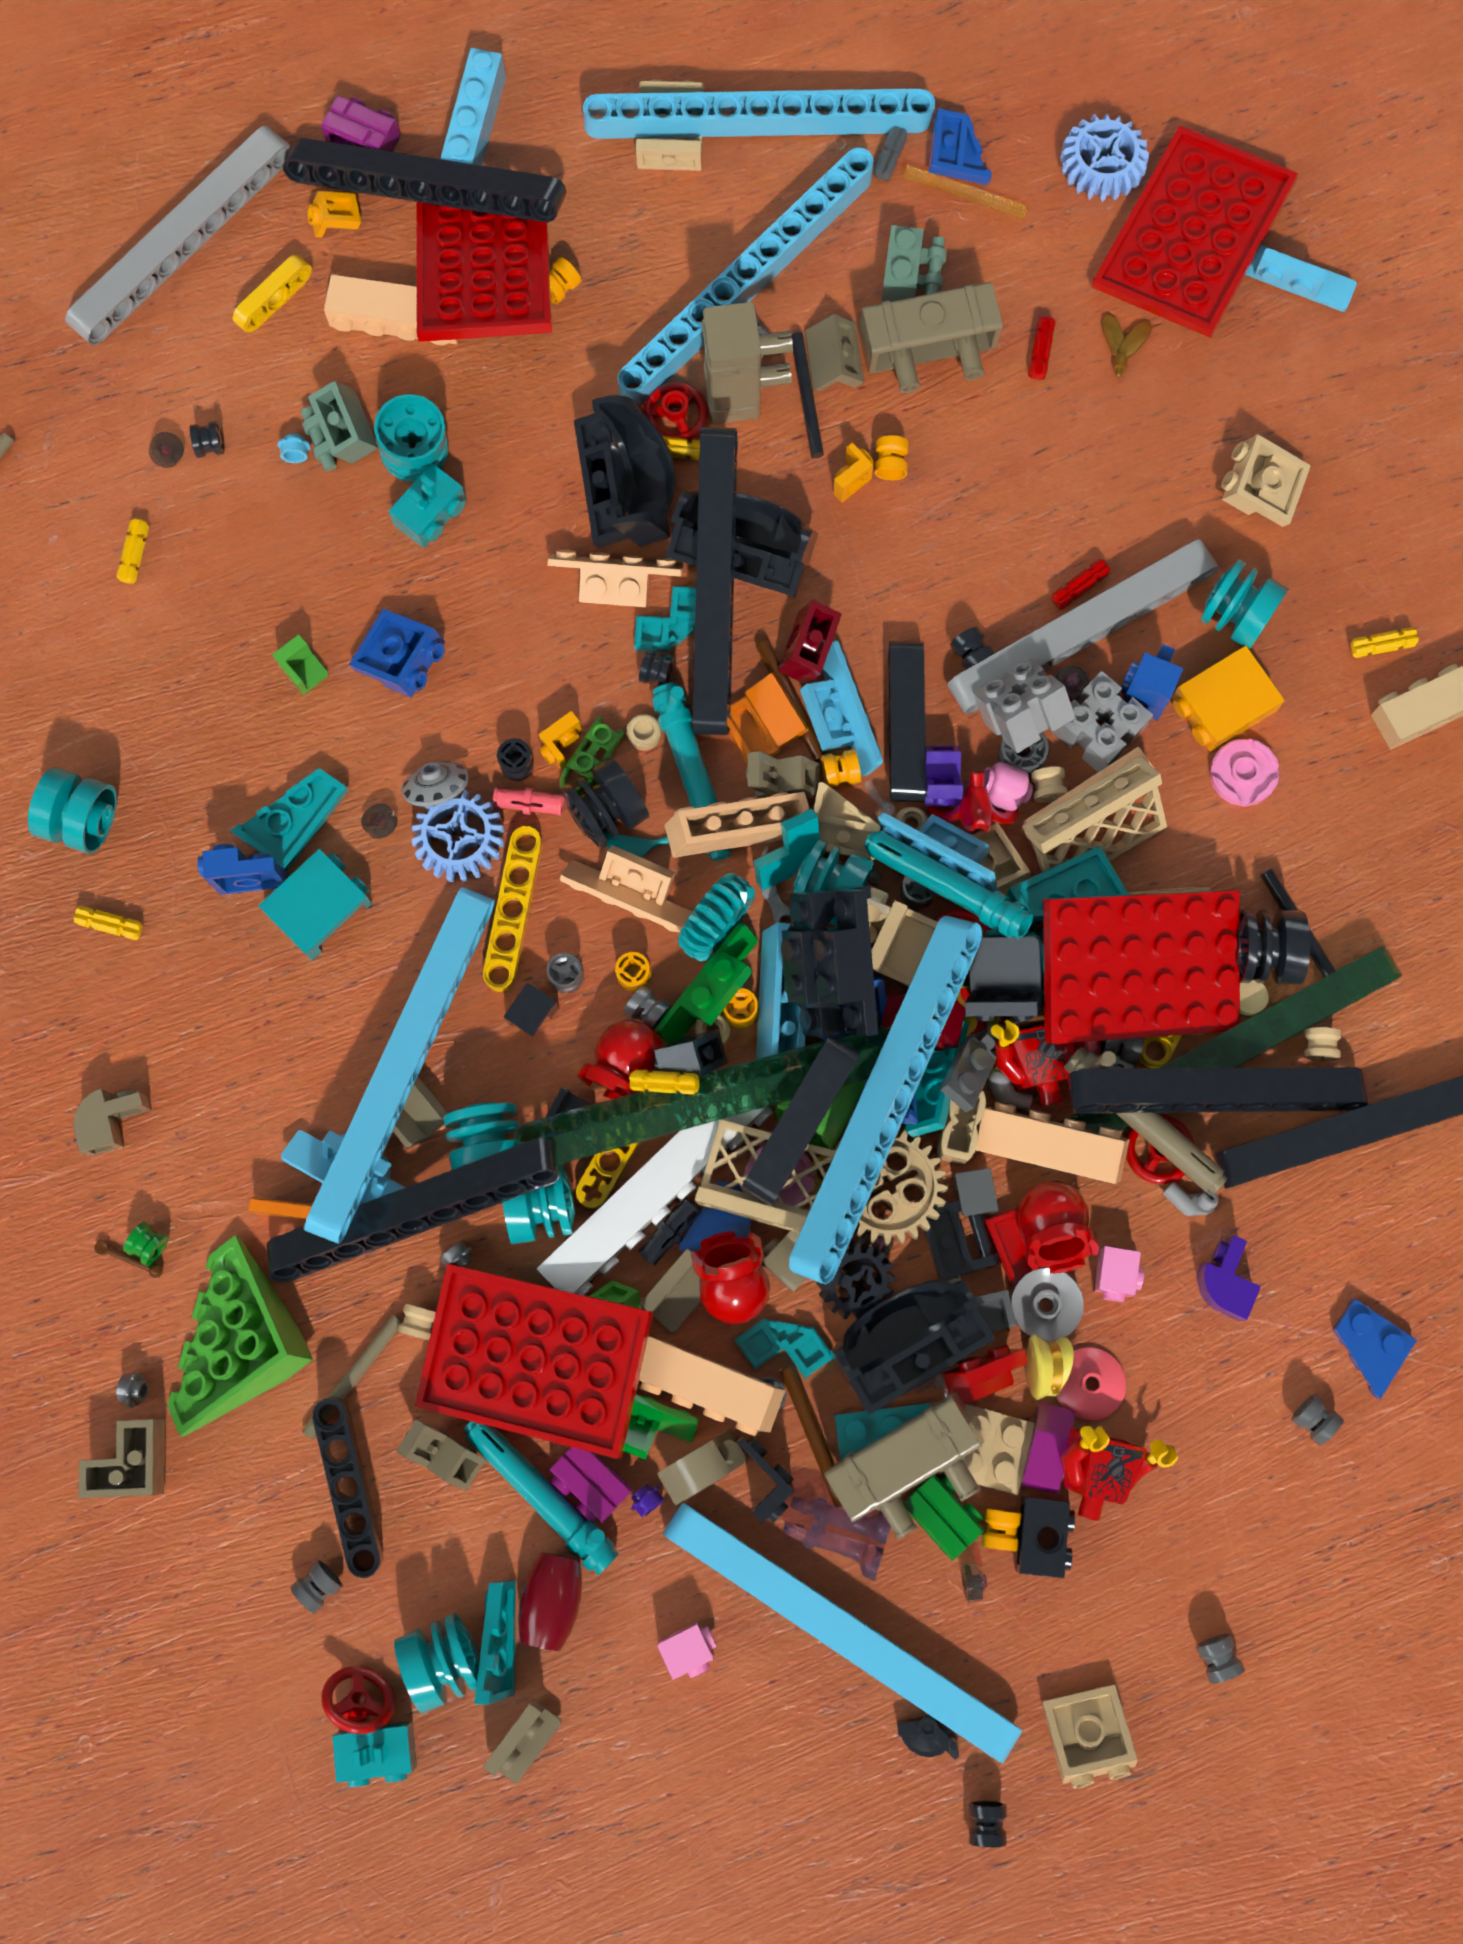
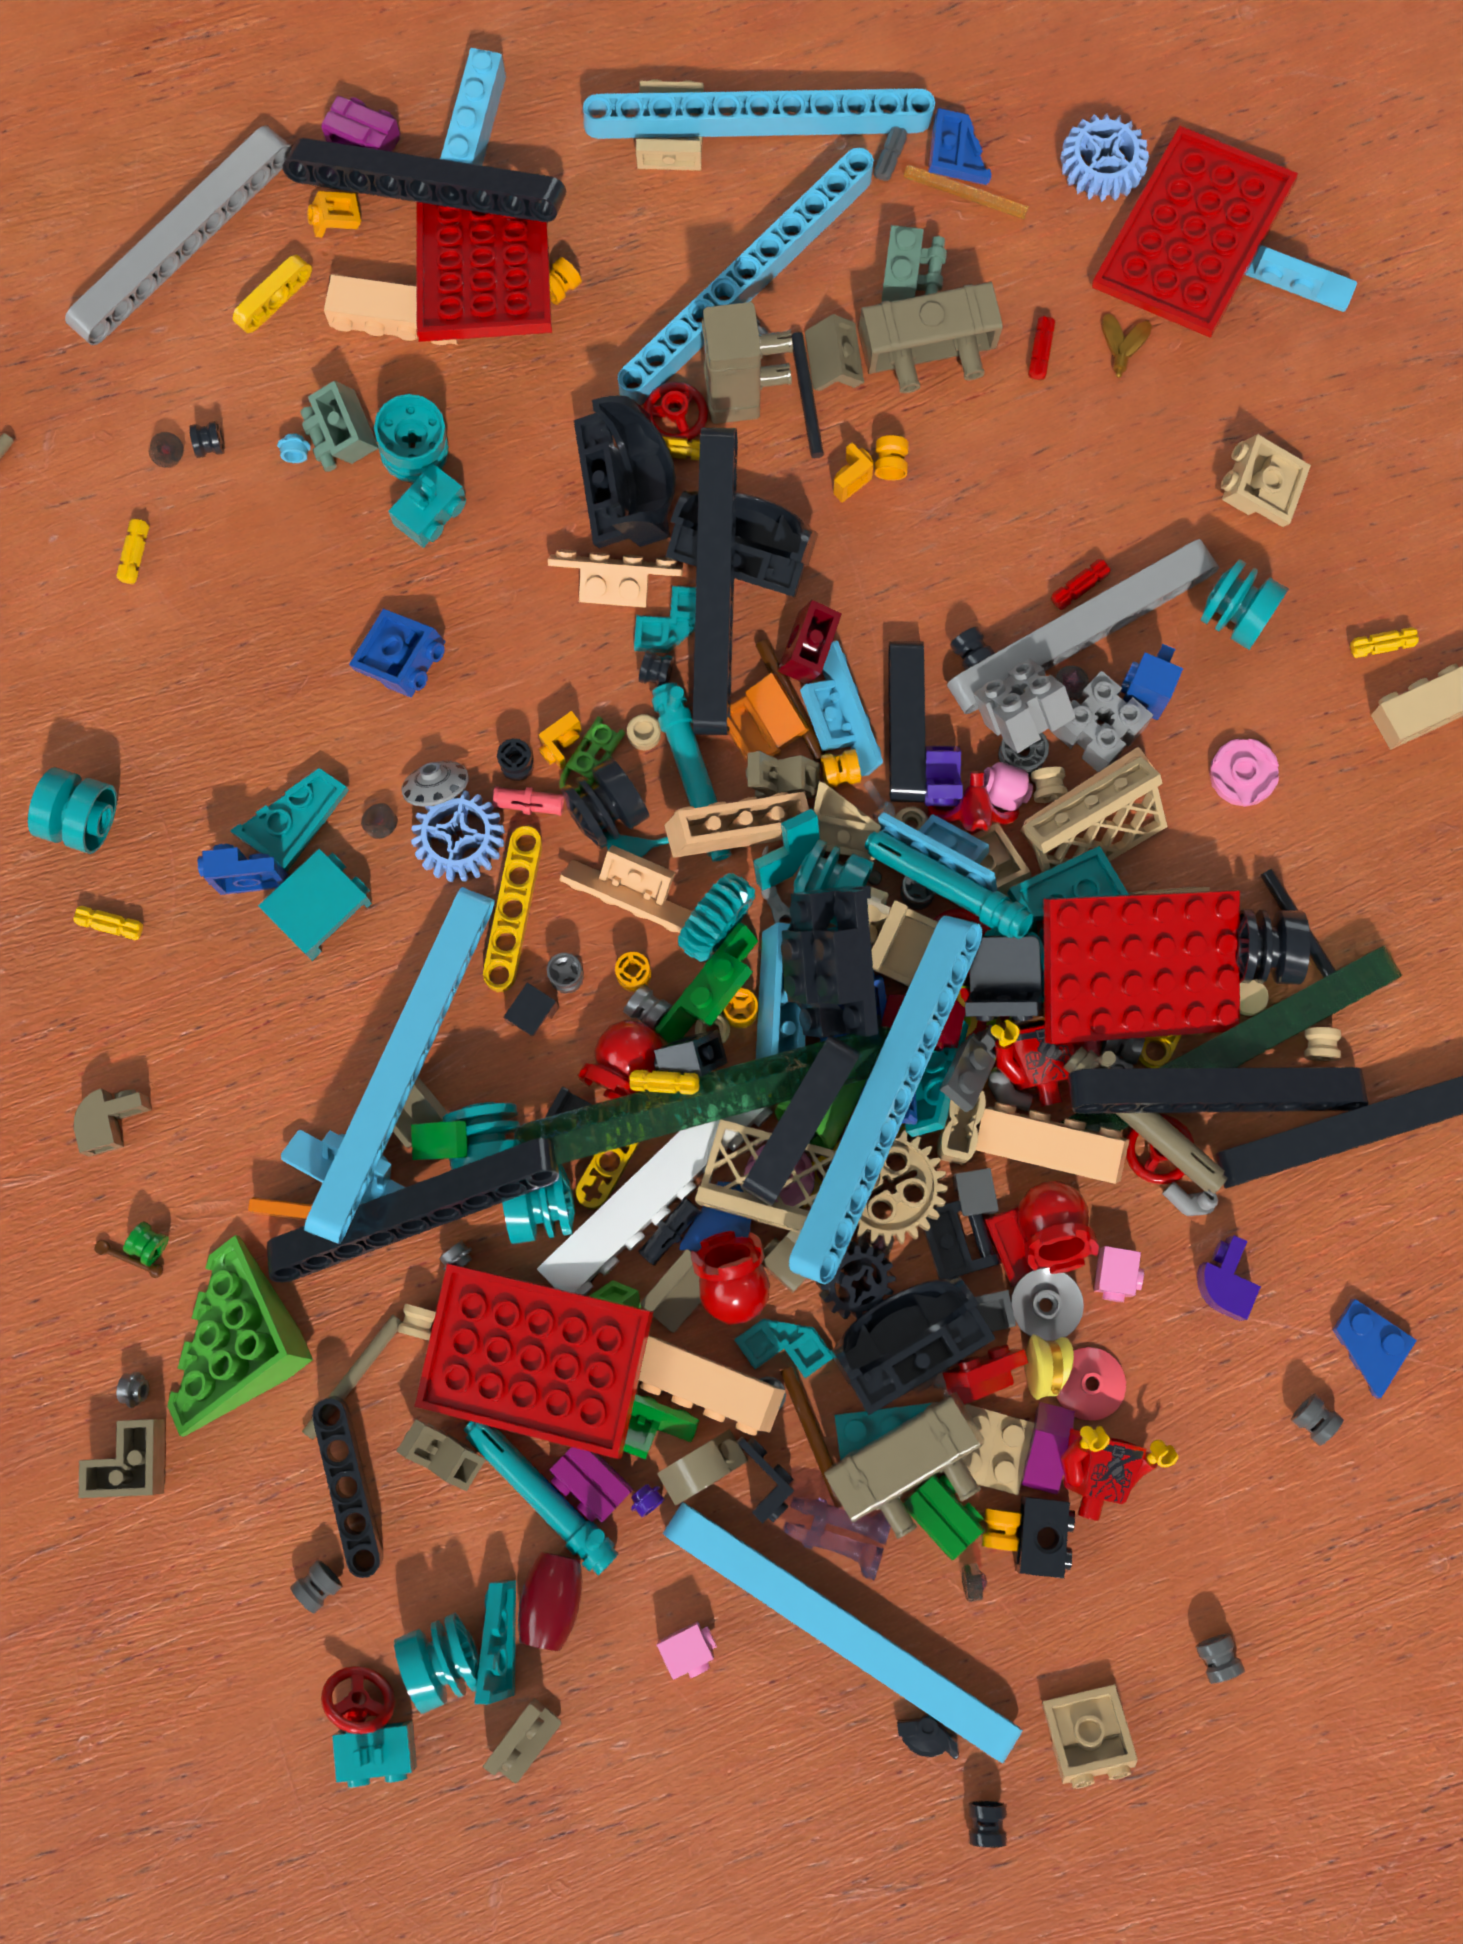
bright green panel [272,634,329,696] -> none
light orange brick [1172,646,1285,752] -> none
none -> green tile [411,1121,467,1160]

